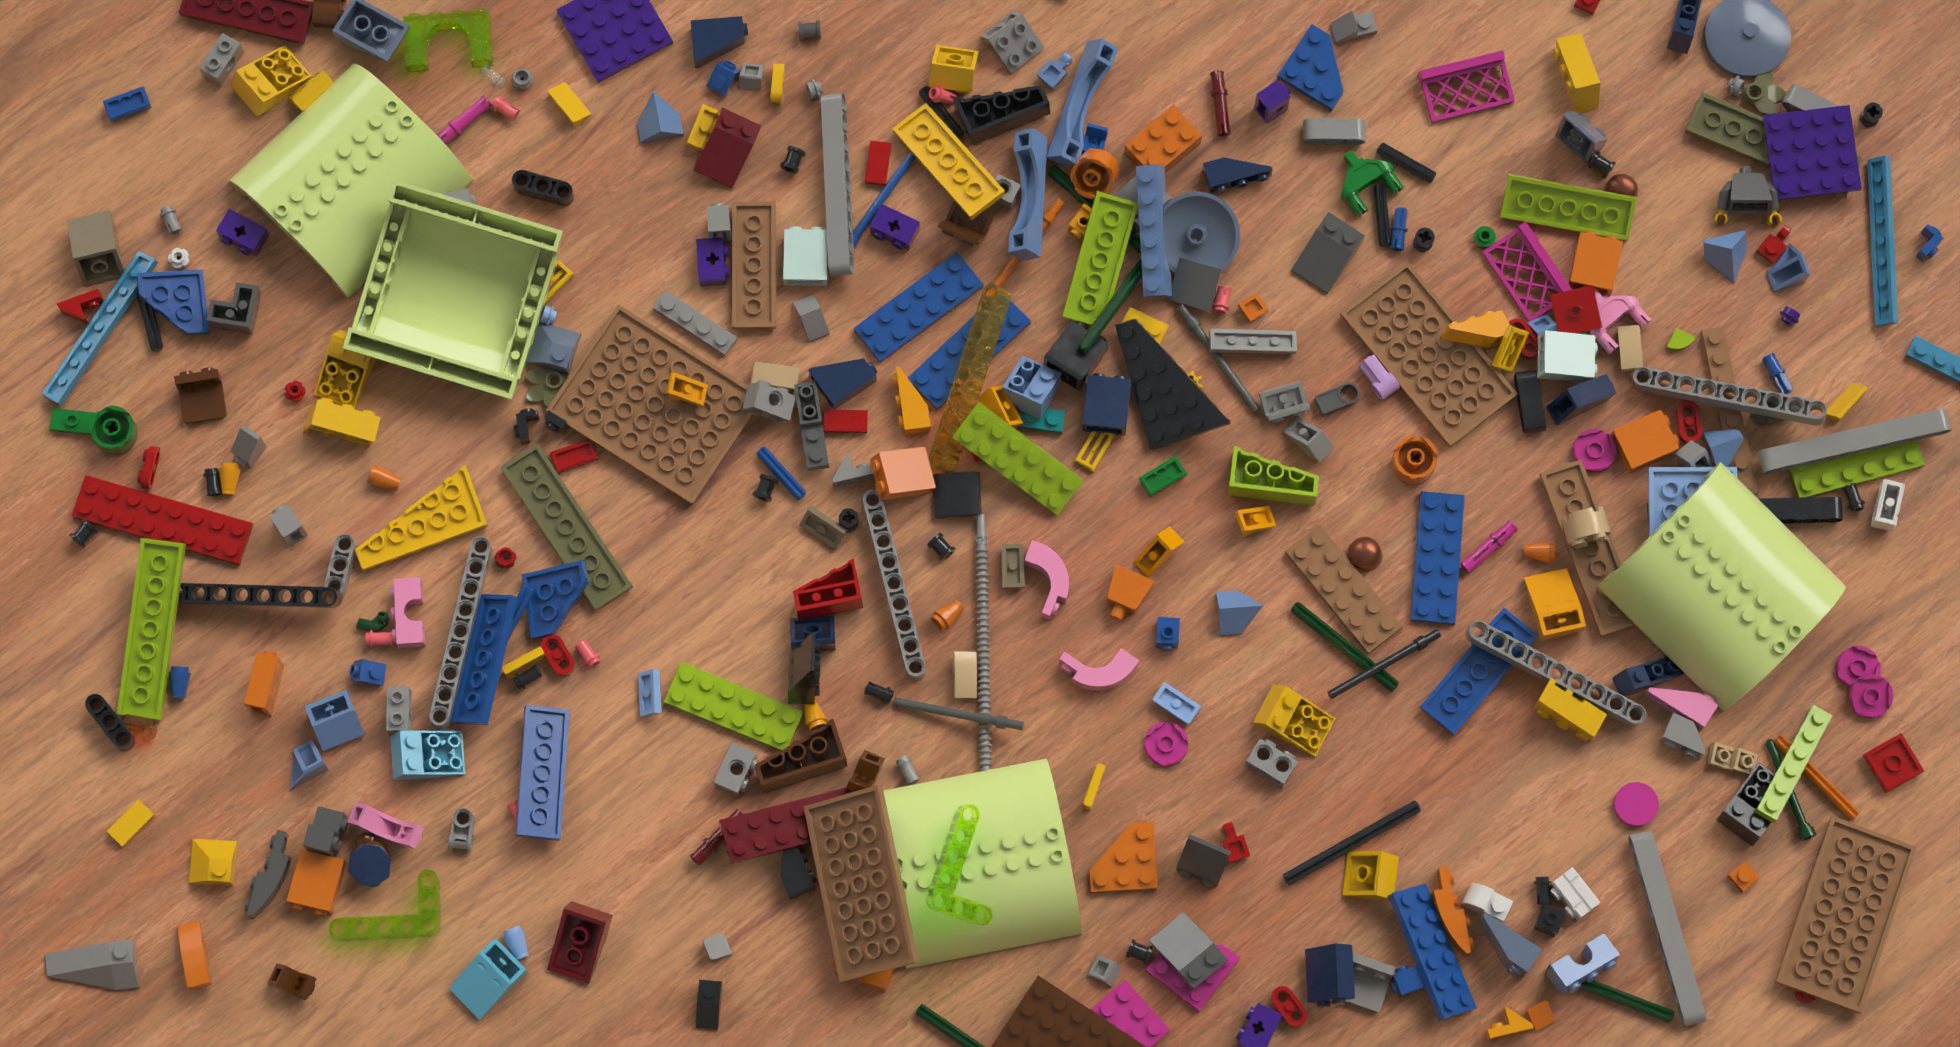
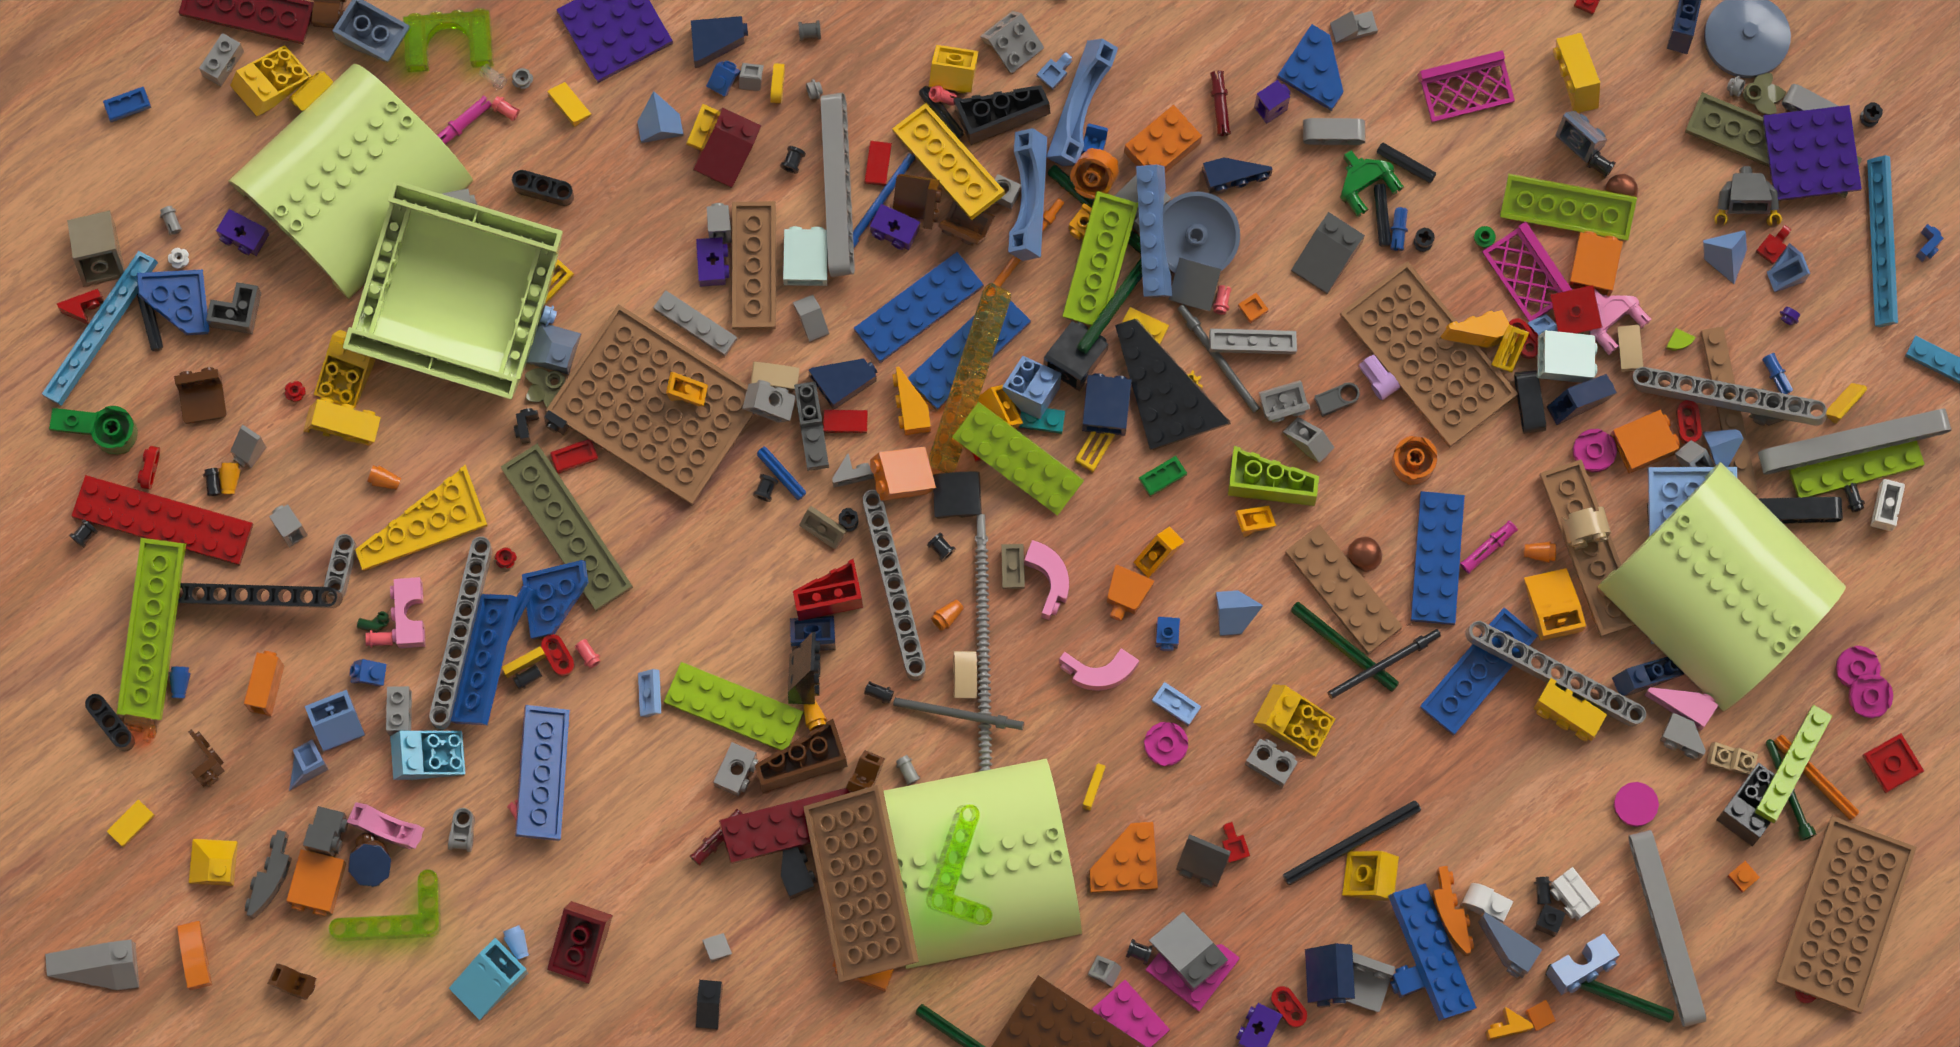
none -> reddish brown bracket [188,729,224,788]
none -> reddish brown bracket [893,174,942,230]

